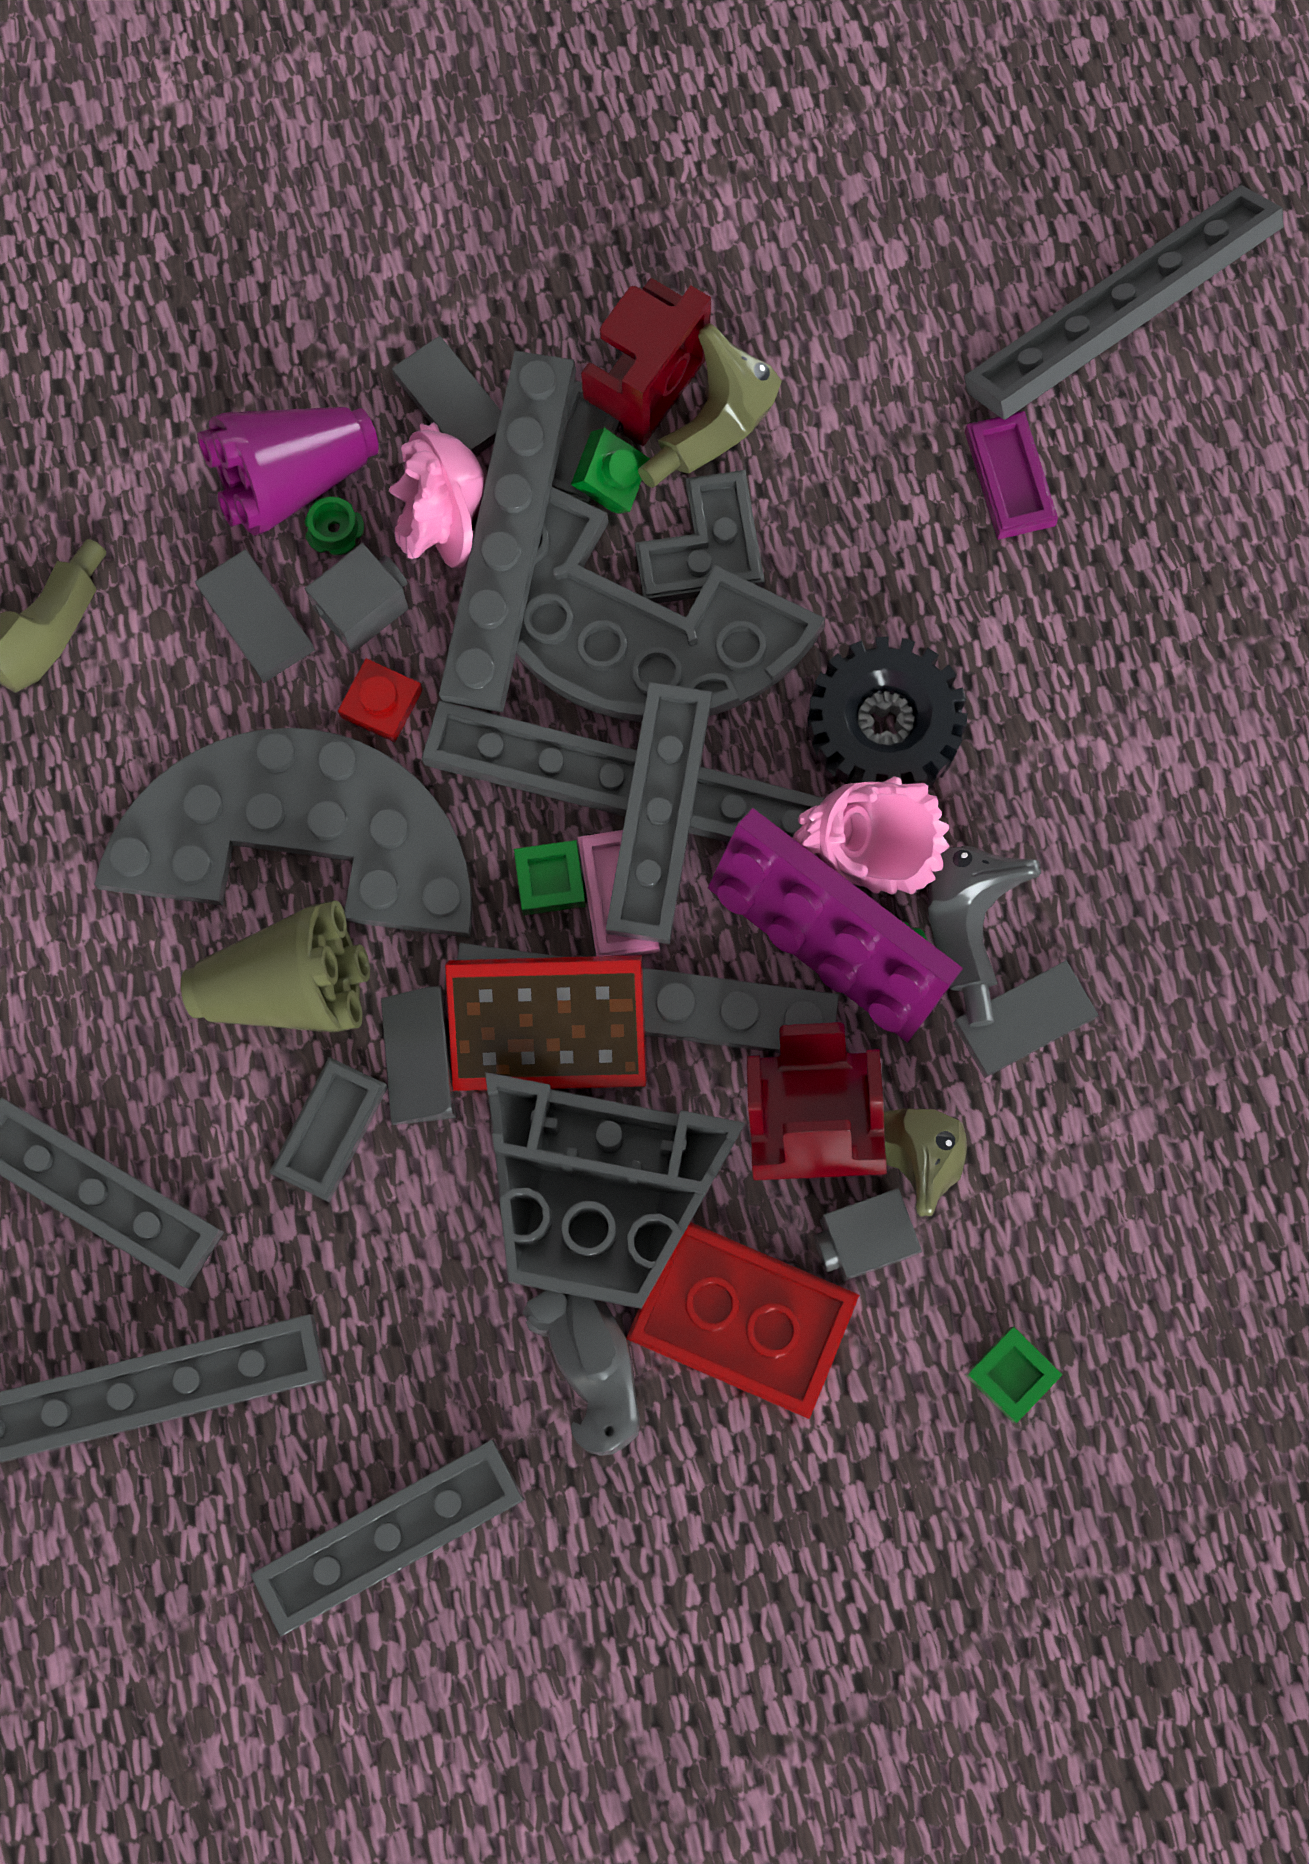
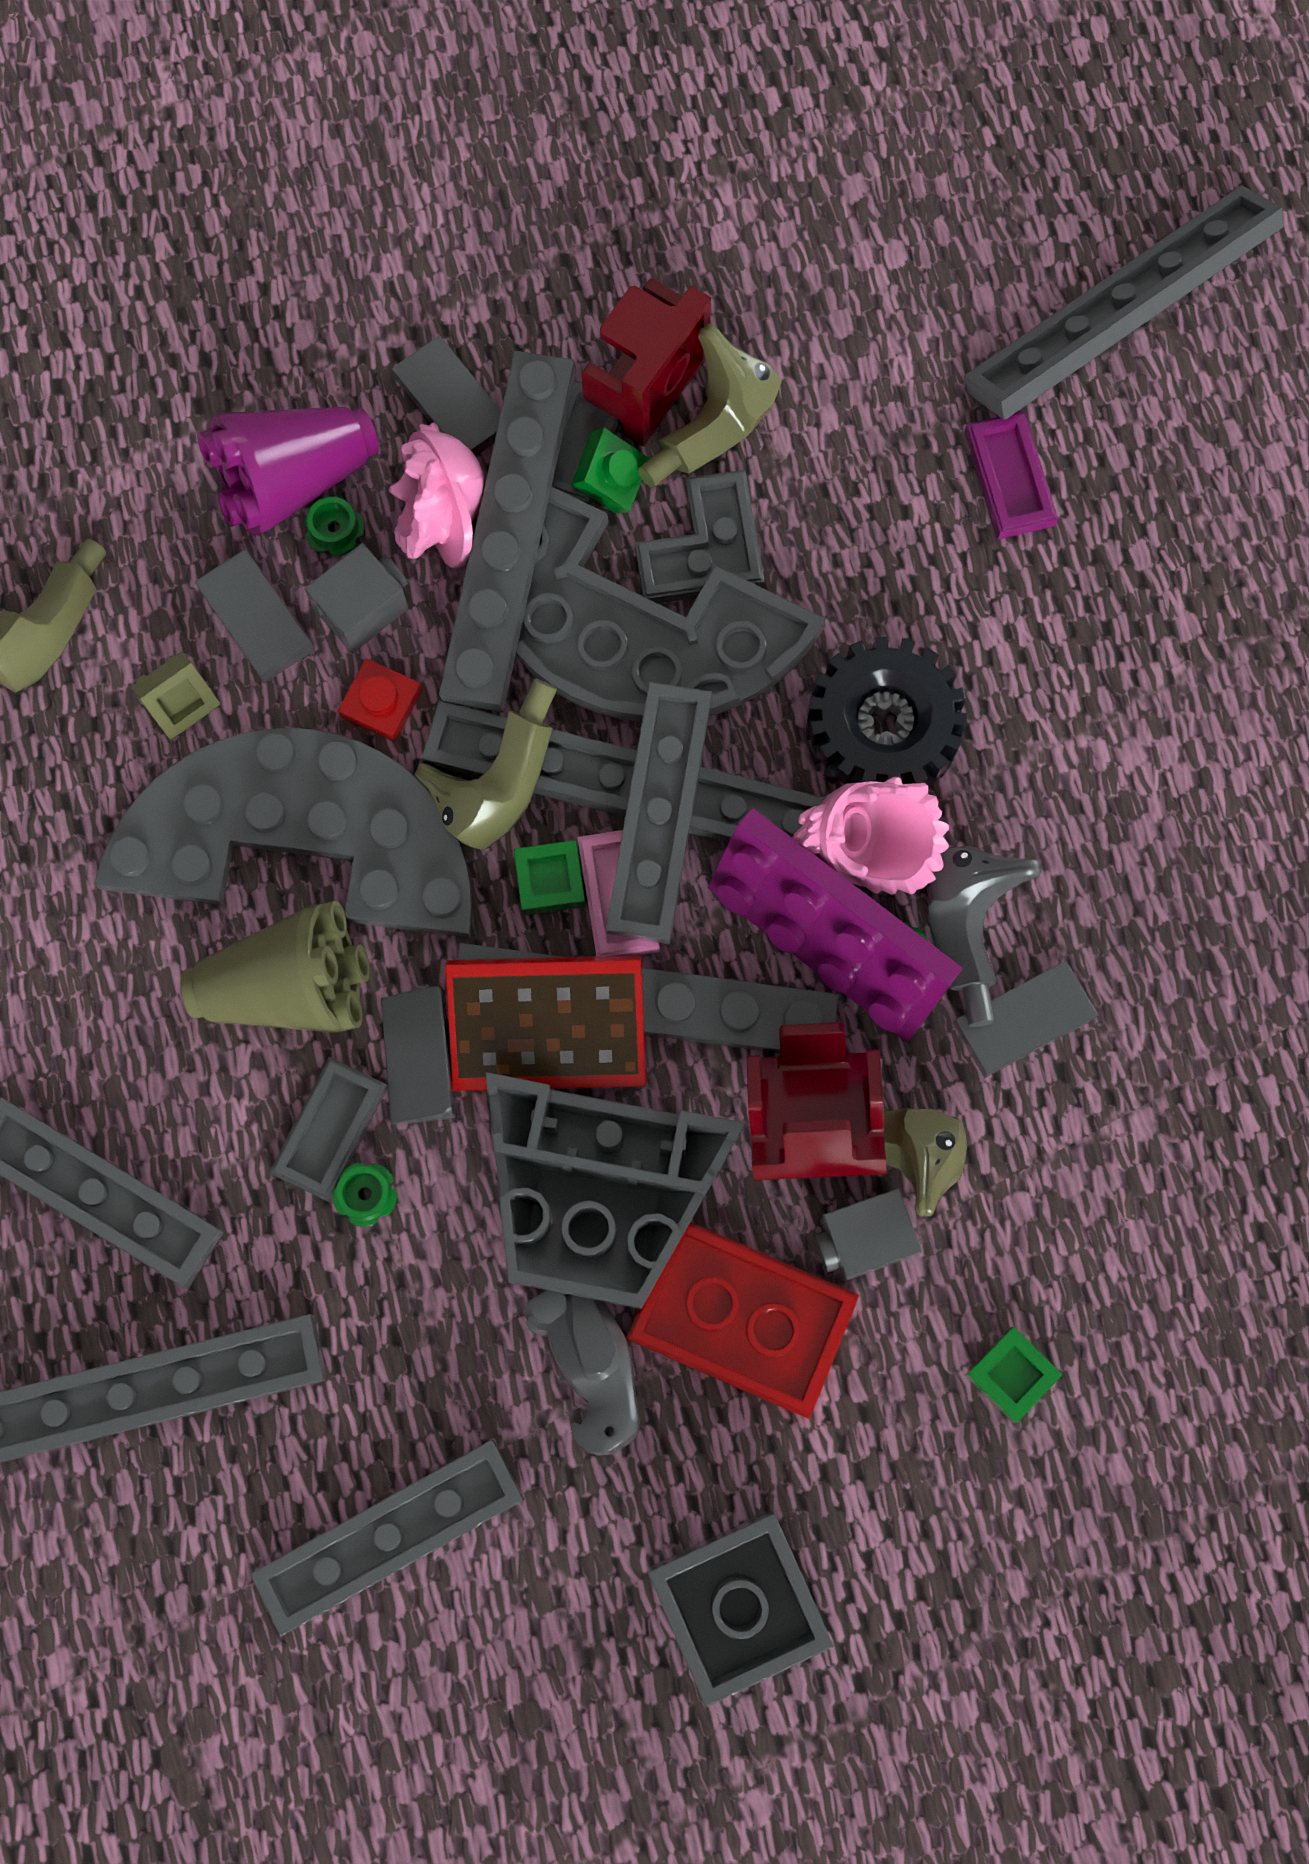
none -> olive tile [131,651,221,741]
none -> green plate [333,1163,397,1227]
none -> olive animal [415,679,557,850]
none -> dark grey brick [648,1510,834,1707]

